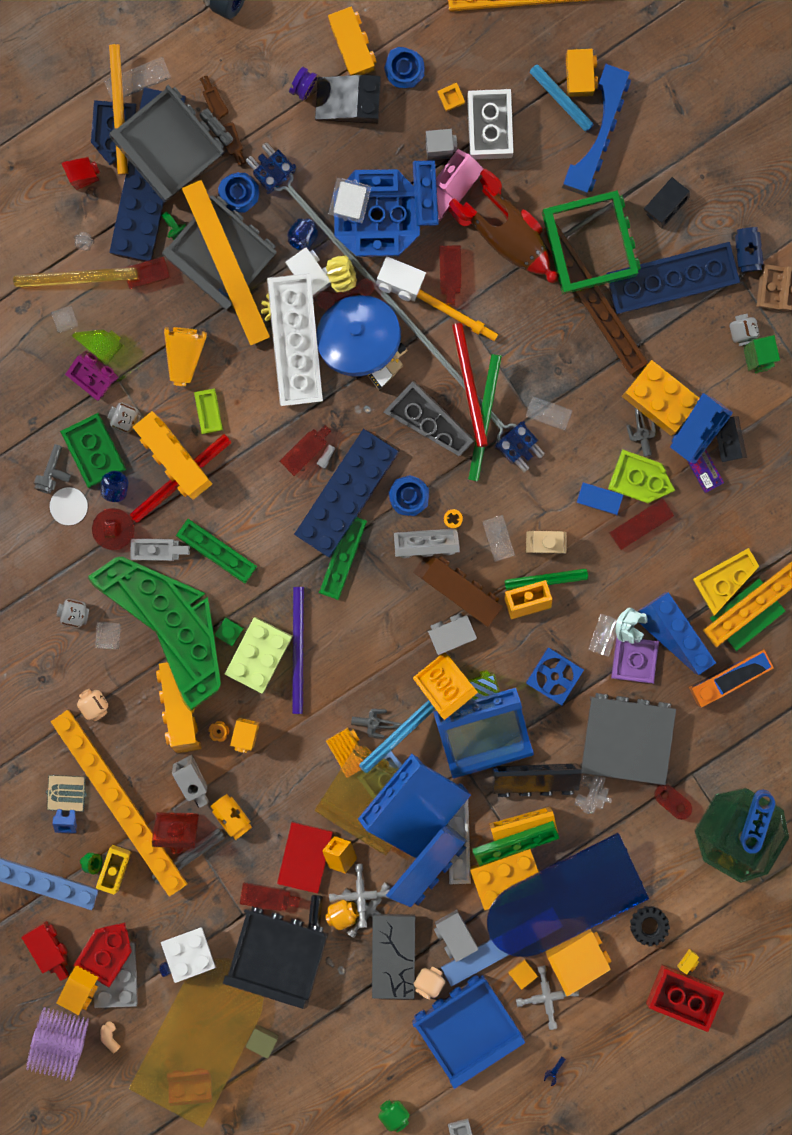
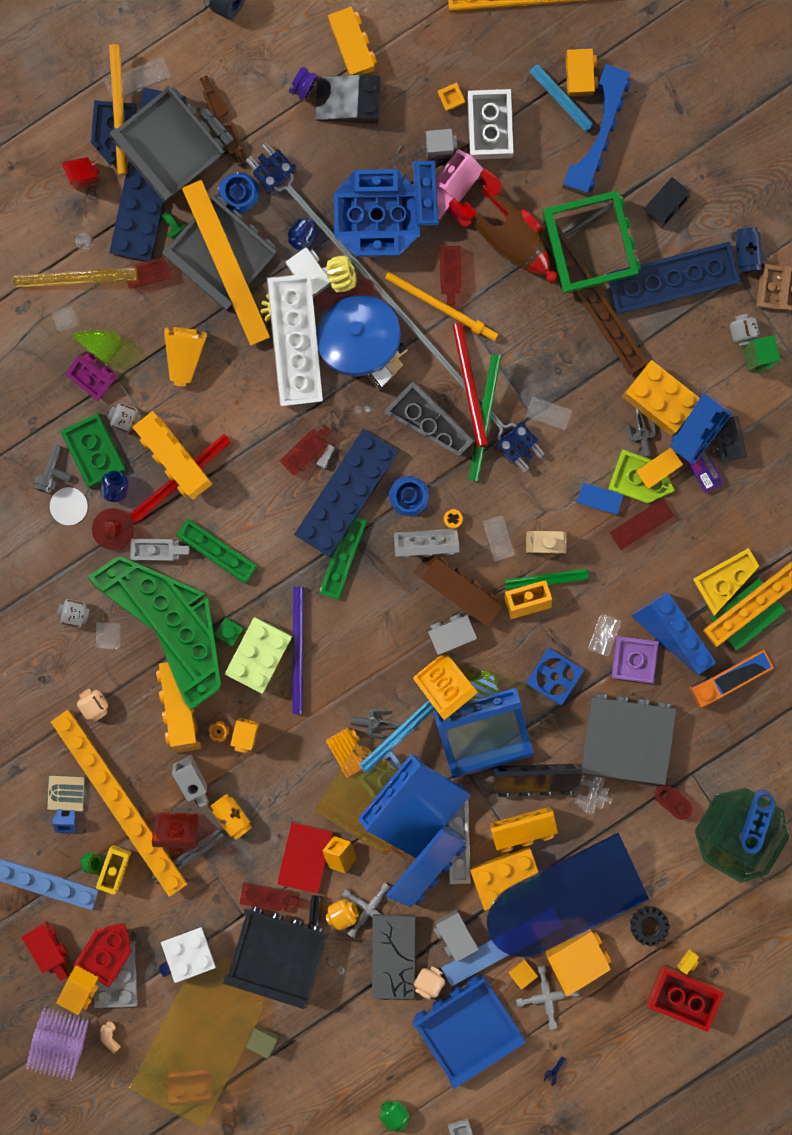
lime tile [194,388,223,434] -> none
clear piece [328,177,372,223] -> none
light grey piece [329,864,390,928] -> none
white brick [375,256,426,302] -> none
blue hat [384,47,424,88] -> none
green tile [472,821,560,866] -> none
light aqua piece [615,607,647,643] -> none
none -> light orange tile [636,448,683,489]

